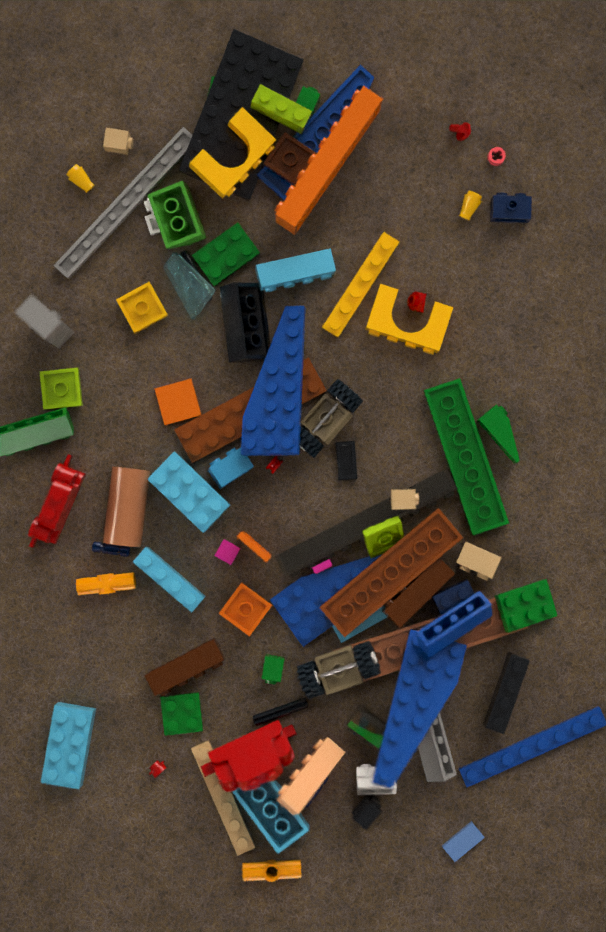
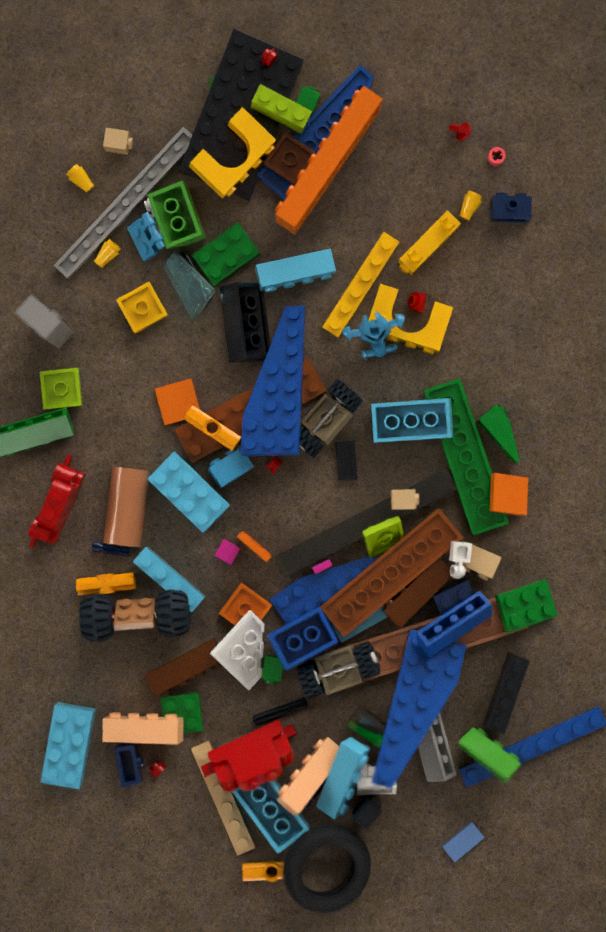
none -> black plate [79,589,191,642]
none -> yellow cone [94,239,121,268]
none -> light nougat brick [103,712,183,744]
none -> dark blue brick [114,743,144,787]
none -> dark azure plate [127,212,165,262]
none -> light orange piece [184,405,242,451]
none -> white plate [210,610,265,690]
none -> red plate [261,48,278,67]
none -> blue brick [266,607,338,670]
none -> black tyre [283,824,371,913]
none -> medium azure brick [316,737,370,820]
none -> dark azure piece [342,312,405,360]
none -> medium azure brick [371,398,453,443]
none -> yellow brick [398,210,461,276]
none -> white plate [449,541,472,579]
none -> bright green slope [459,727,521,785]
none -> orange tile [490,473,528,516]

